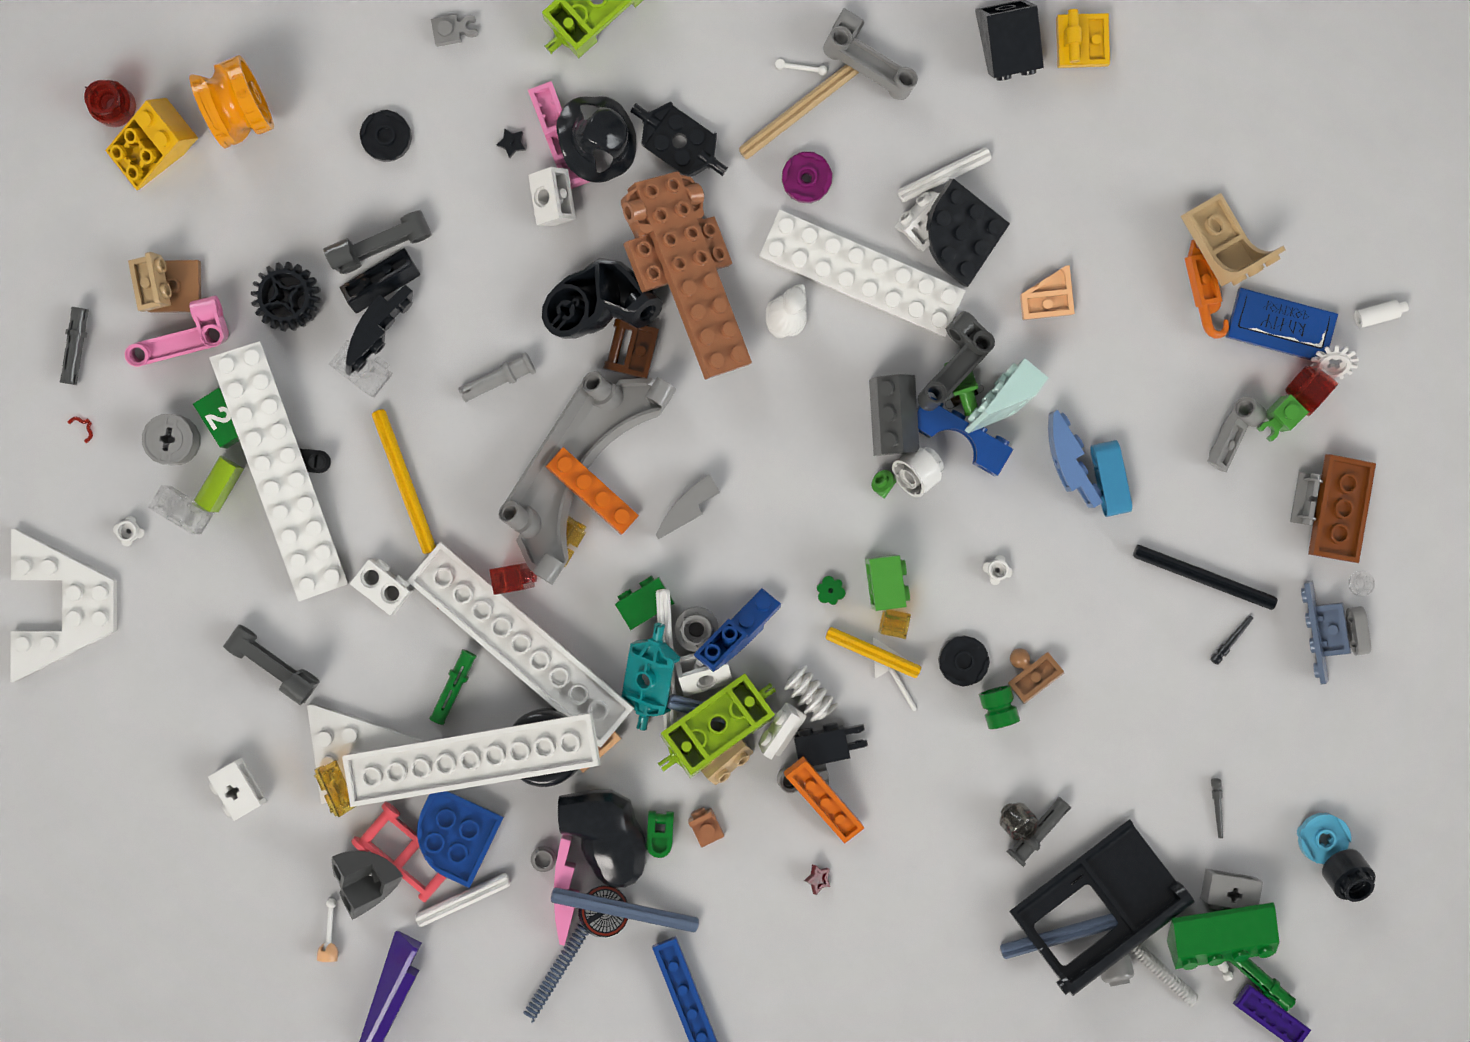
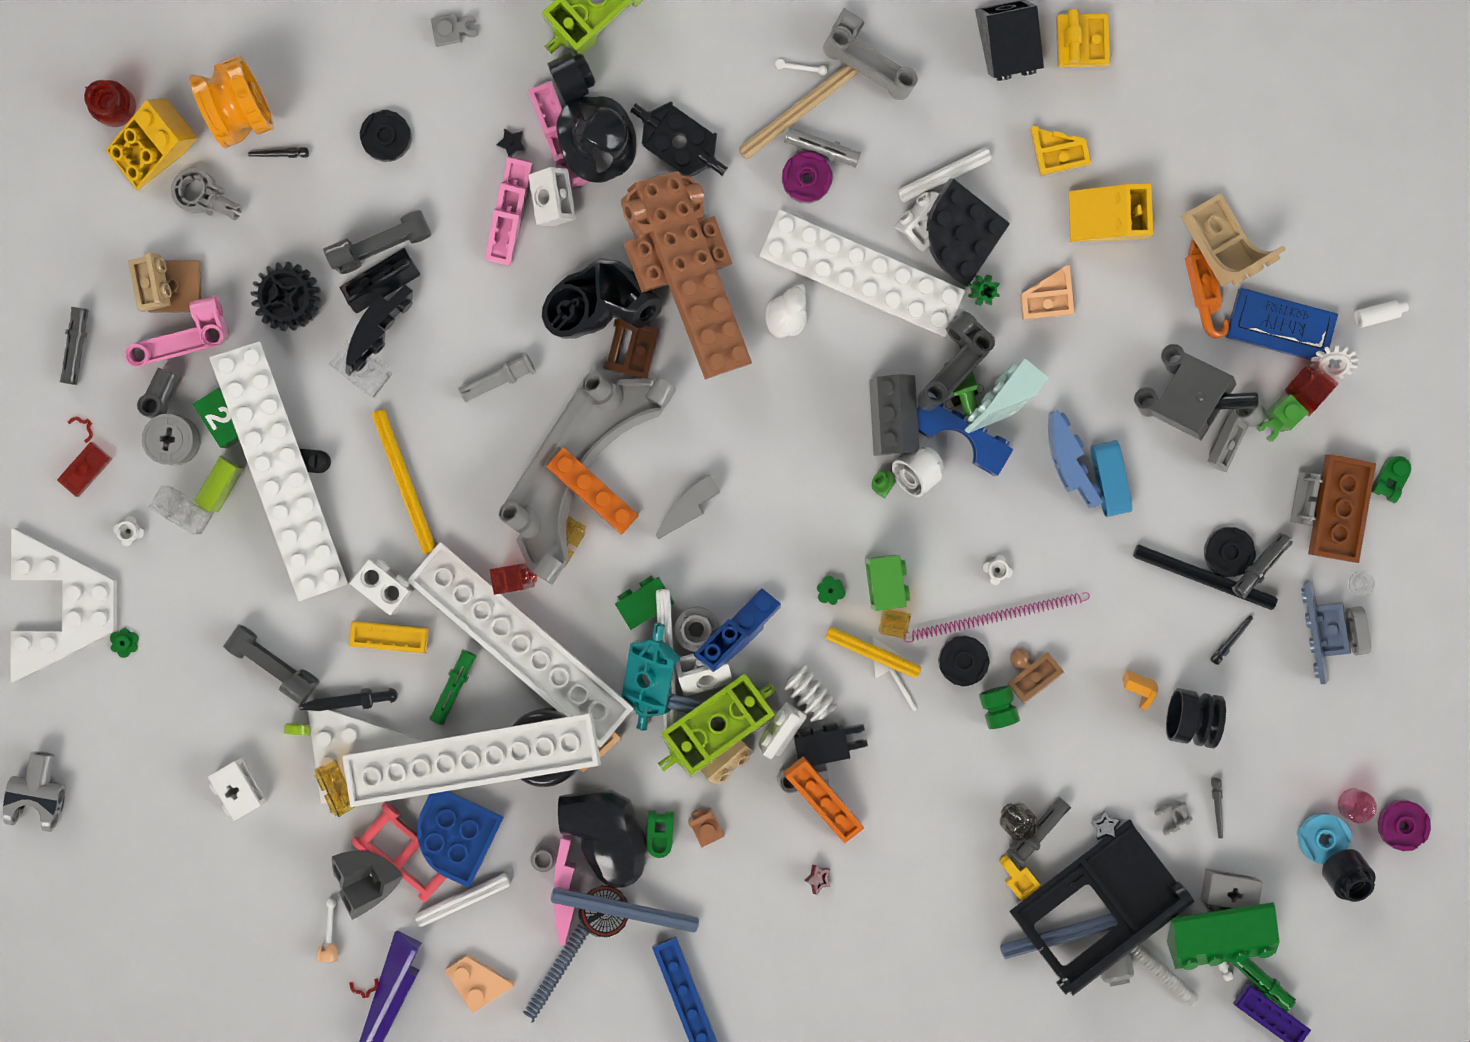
none -> light grey connector [3,751,66,832]
none -> clear red plate [57,442,112,497]
none -> green plant [110,628,139,658]
none -> dark grey piece [137,367,180,419]
none -> light grey pin [171,168,242,220]
none -> black piece [248,147,309,158]
none -> lime tile [284,723,311,736]
none -> black sword [298,688,398,711]
none -> yellow plate [349,621,429,654]
none -> clear red piece [349,978,379,998]
none -> light nougat wing [445,954,515,1013]
none -> bright pink slope [485,156,534,266]
none -> black piece [547,52,596,104]
none -> light grey pin [784,127,861,168]
none -> dark pink piece [903,592,1090,643]
none -> green gear [968,275,1000,306]
none -> yellow plate [999,855,1041,902]
none -> yellow wing [1029,126,1091,176]
none -> yellow slope [1068,183,1153,242]
none -> piece [1091,811,1121,840]
none -> light orange tile [1122,670,1158,711]
none -> dark grey piece [1134,344,1259,441]
none -> light grey piece [1154,801,1193,835]
none -> black wheel [1166,688,1226,749]
none -> black tile [1204,527,1256,577]
none -> dark grey pin [1232,533,1293,598]
none -> clear pink head [1338,788,1377,824]
none -> green plate [1371,456,1411,503]
none -> magenta plate [1378,800,1431,851]

